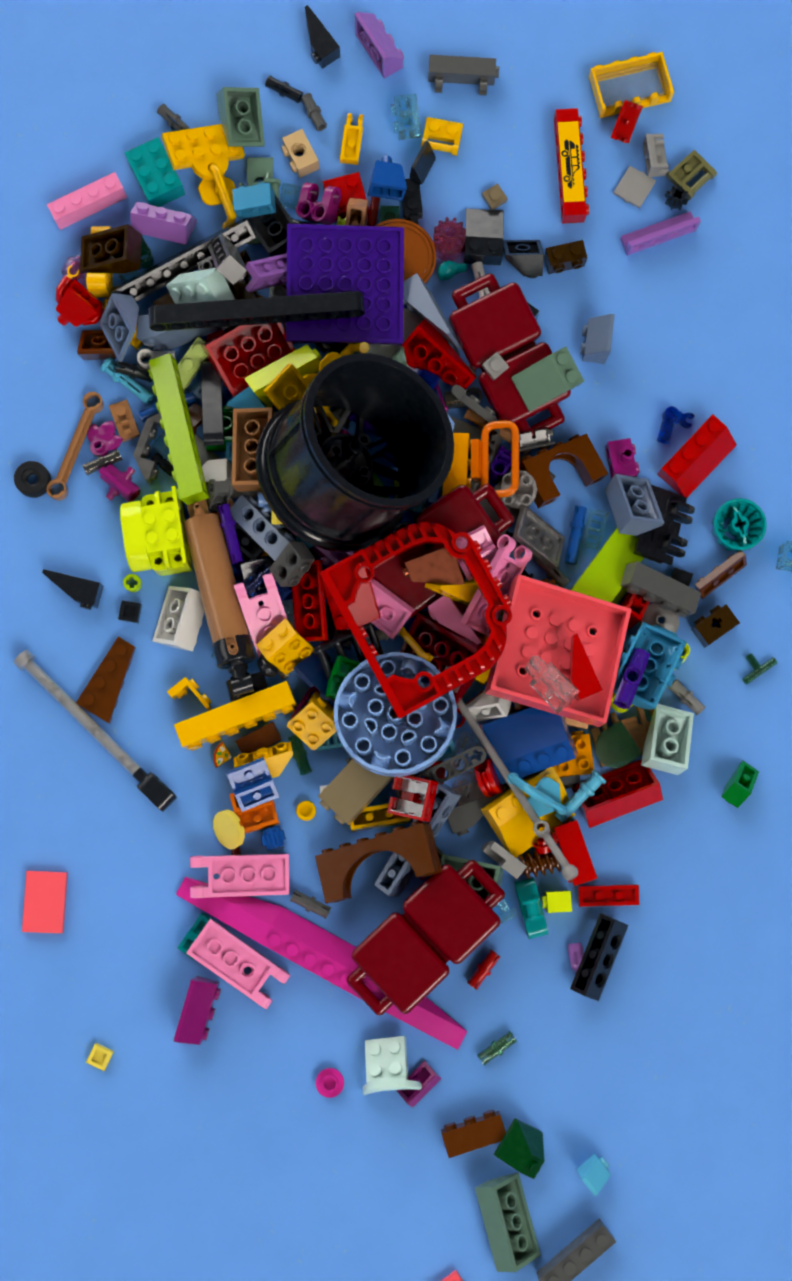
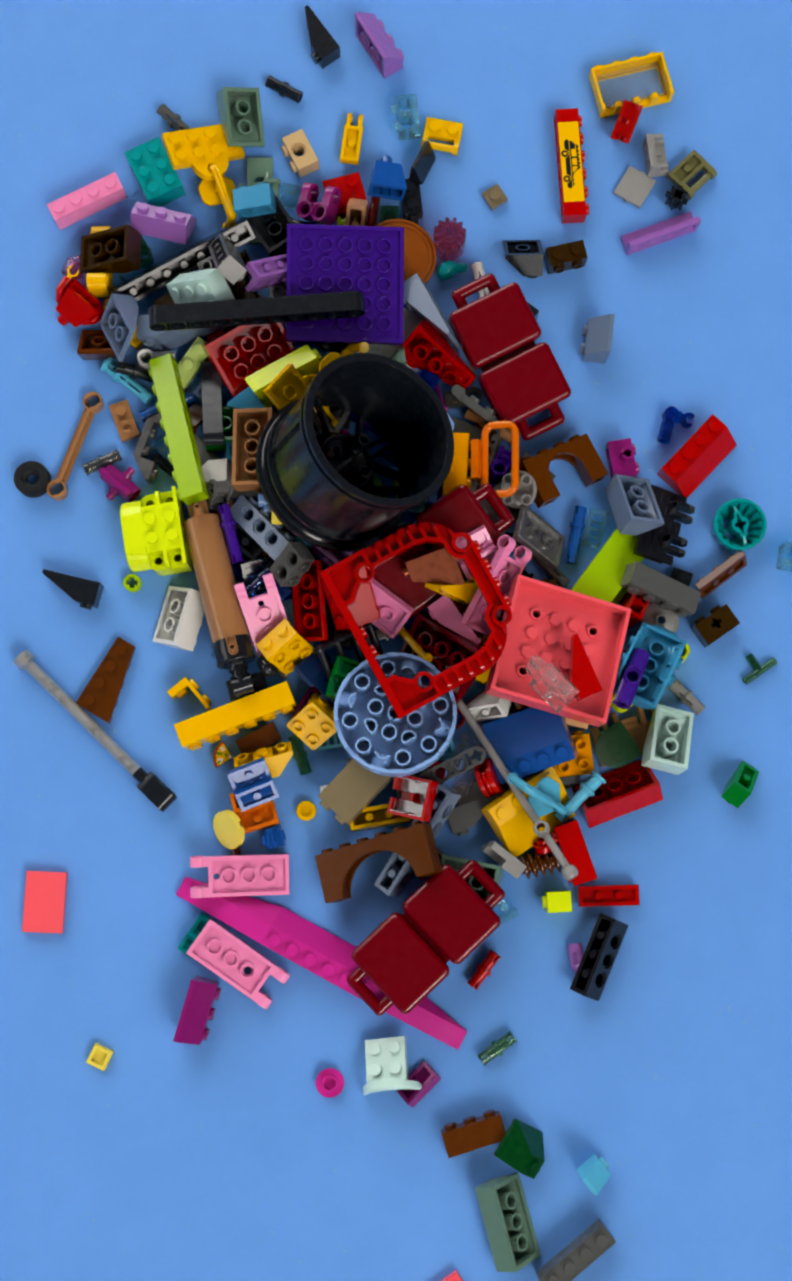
magenta plate [87,421,123,456] -> none
black plate [118,600,142,624] -> none
dark grey pin [290,889,331,919] -> none
dark grey pin [301,93,327,131] -> none
dark grey brick [428,55,499,95] -> none
black slope [464,209,504,265] -> none
light grey plate [481,352,509,381] -> none
sand green slope [511,347,584,412] -> none
teal piece [514,877,548,939] -> none
dark grey hinge [519,428,556,453] -> none

